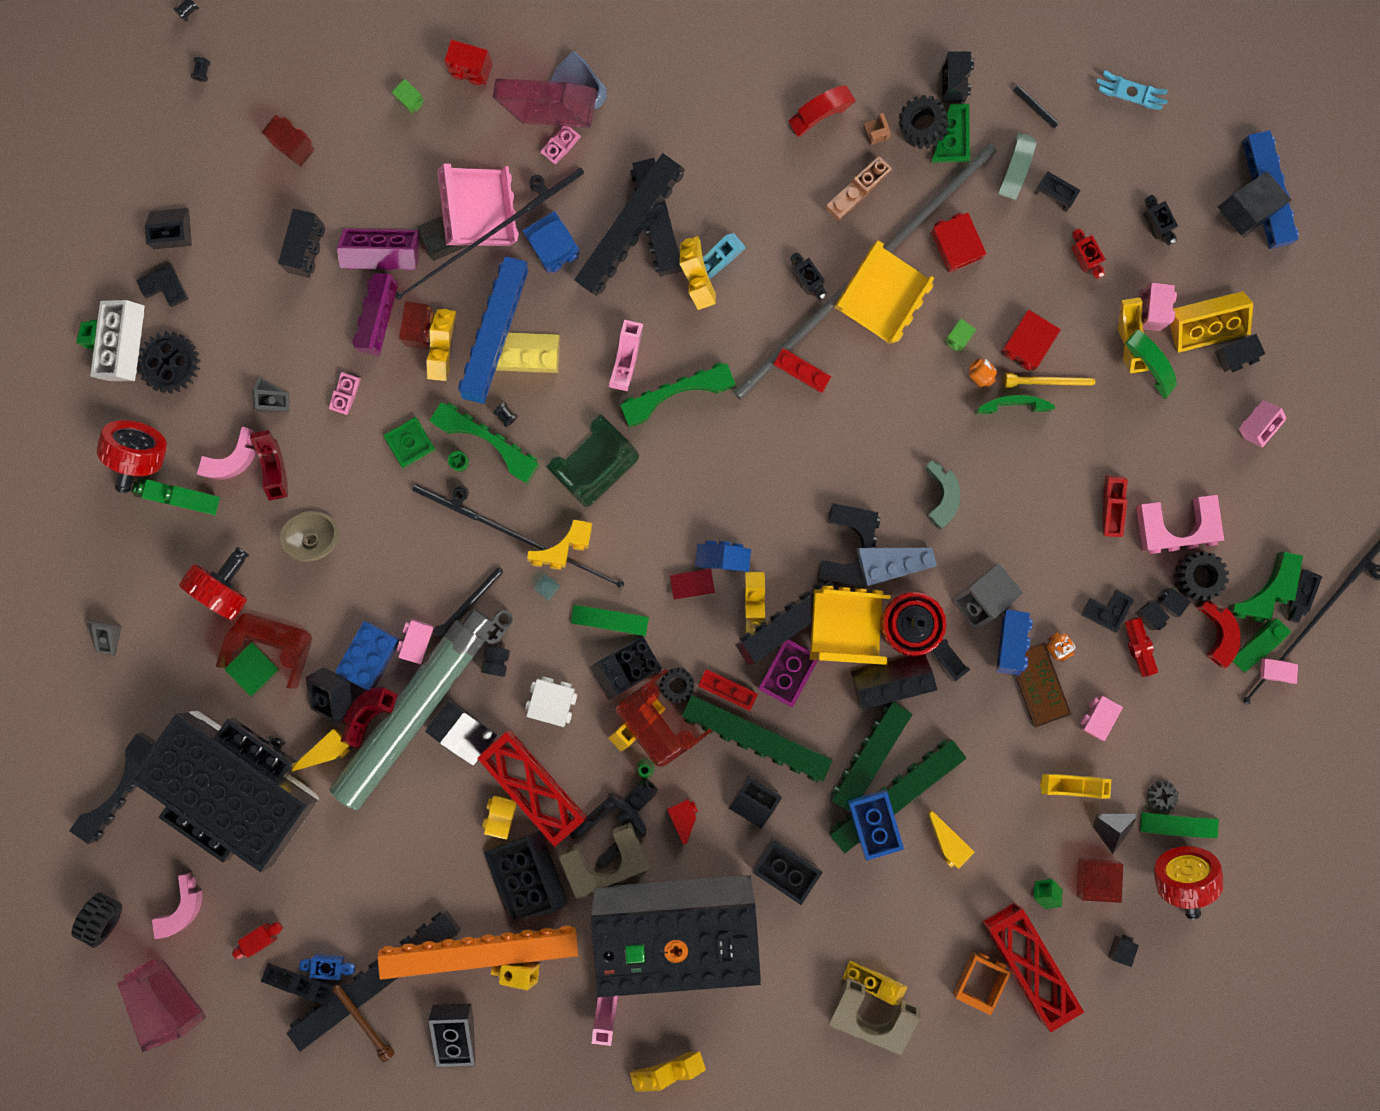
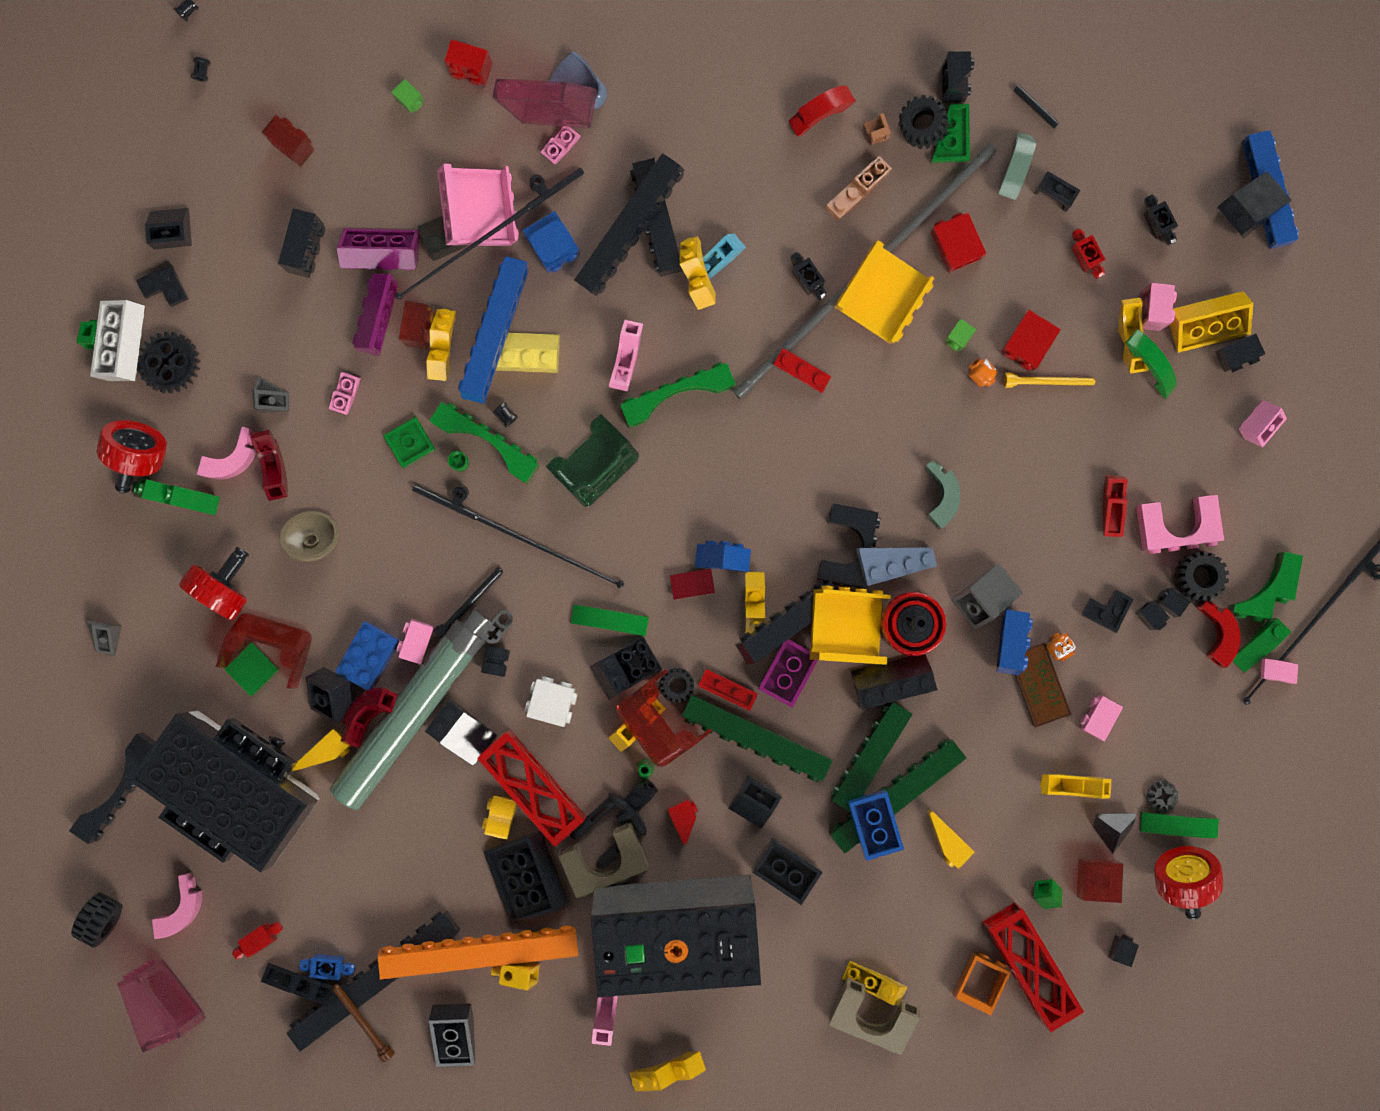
yellow arch [527,520,592,570] -> none
clear light blue plate [534,574,561,601] -> none
black panel [929,639,970,682] -> none
green slope [975,395,1055,415] -> none
medium azure piece [1097,70,1168,110] -> none
red piece [1124,617,1159,677] -> none
black hinge [1288,569,1322,623] -> none

